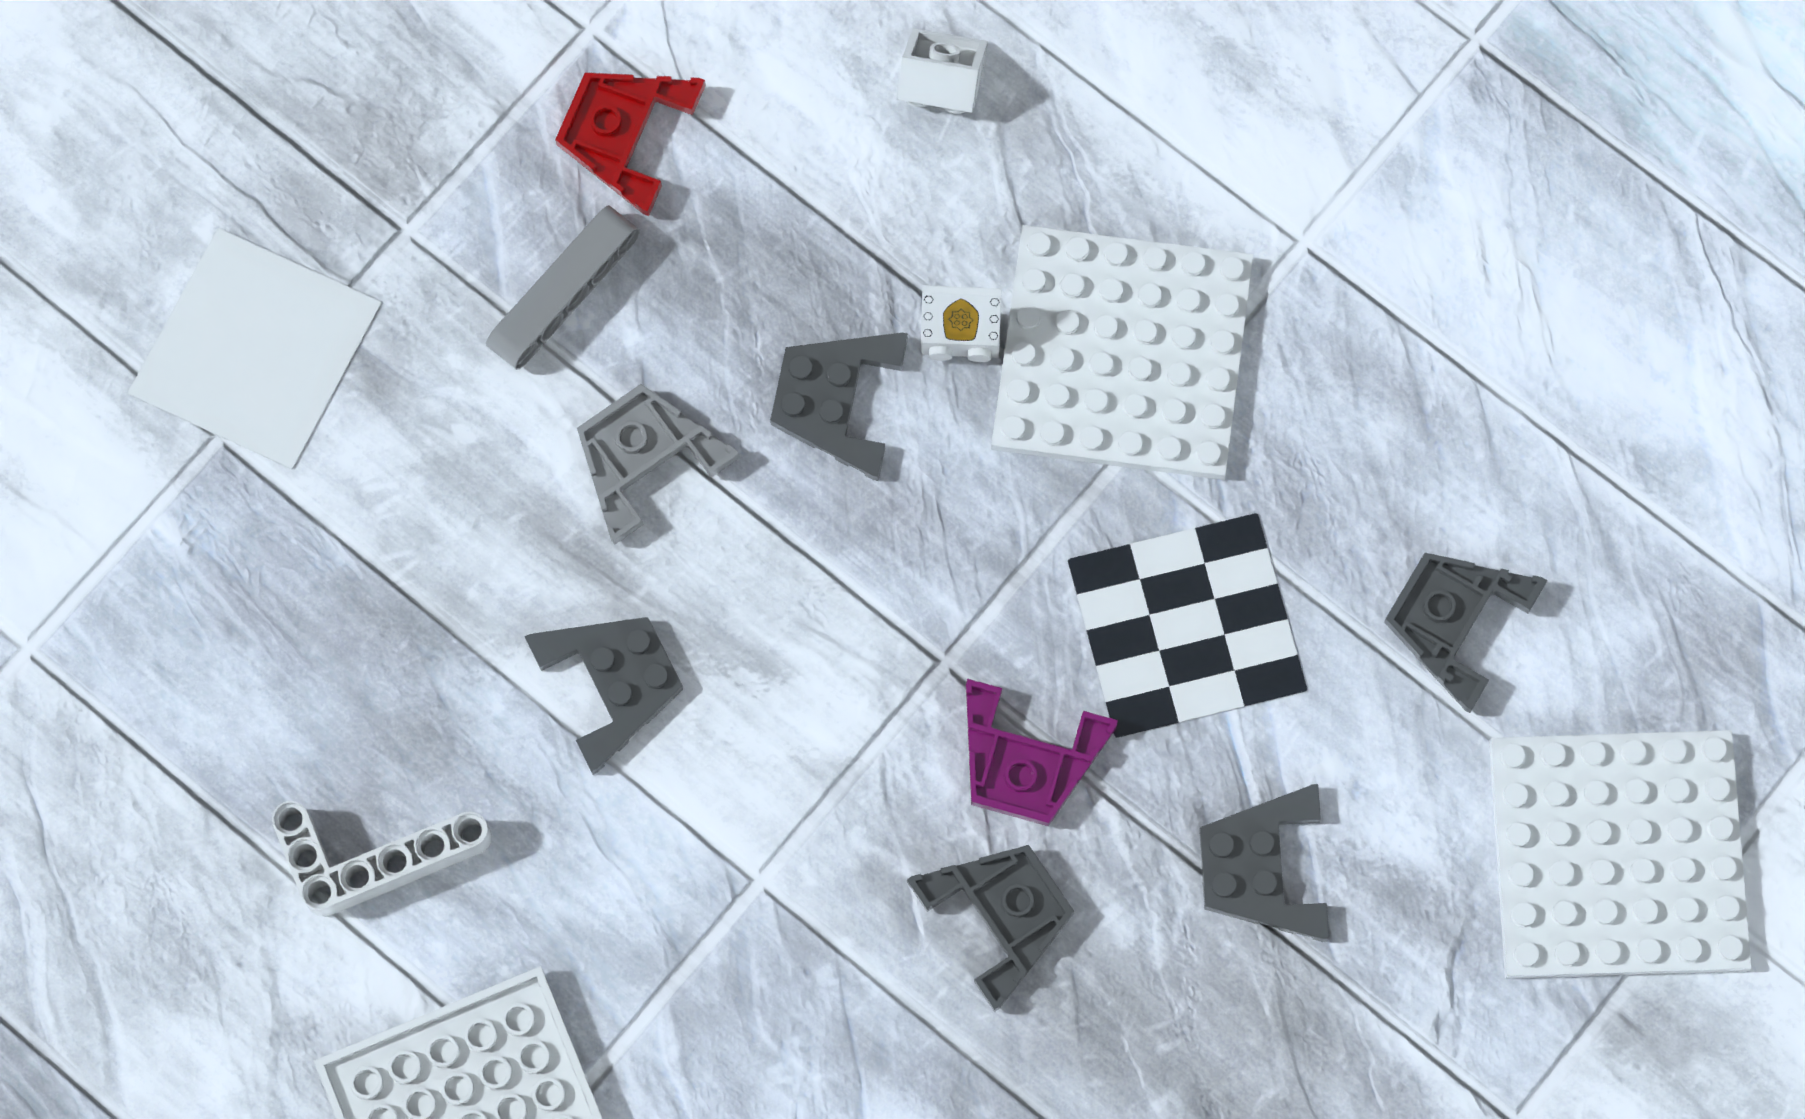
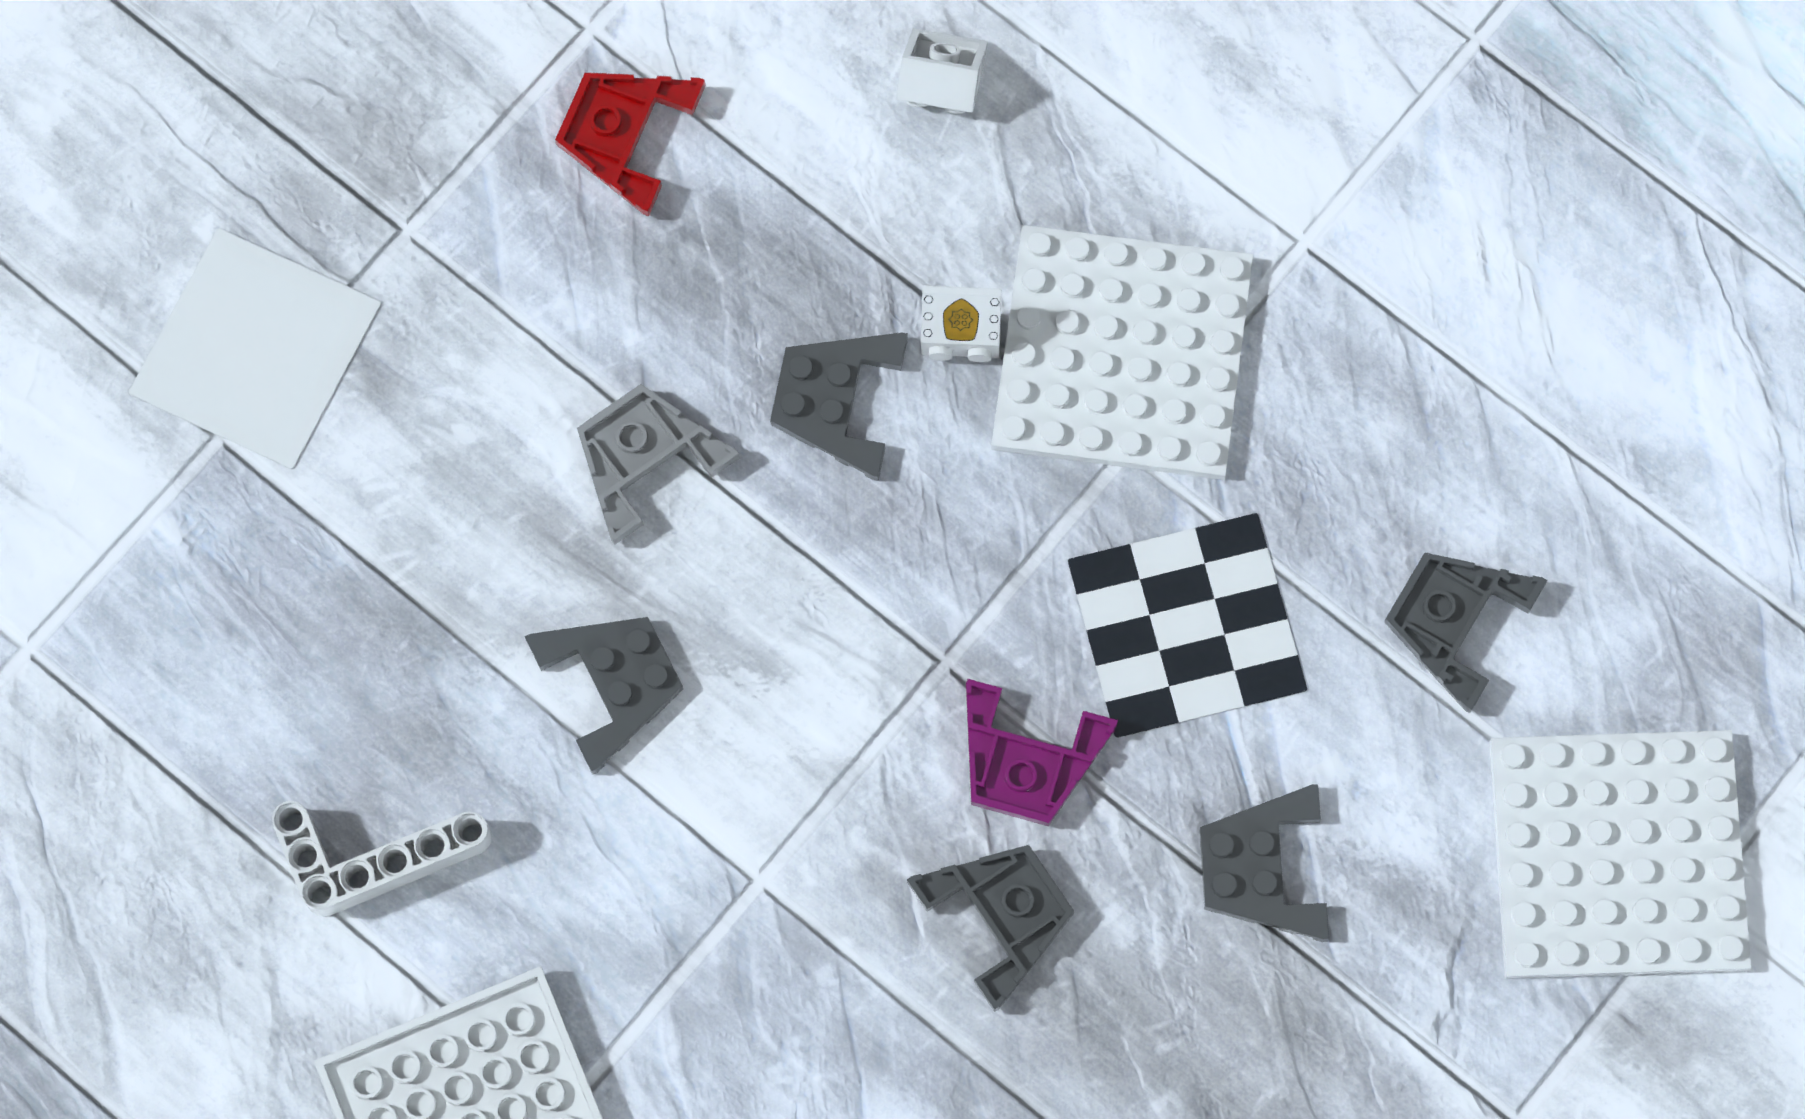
light grey beam [486,205,640,370] -> none

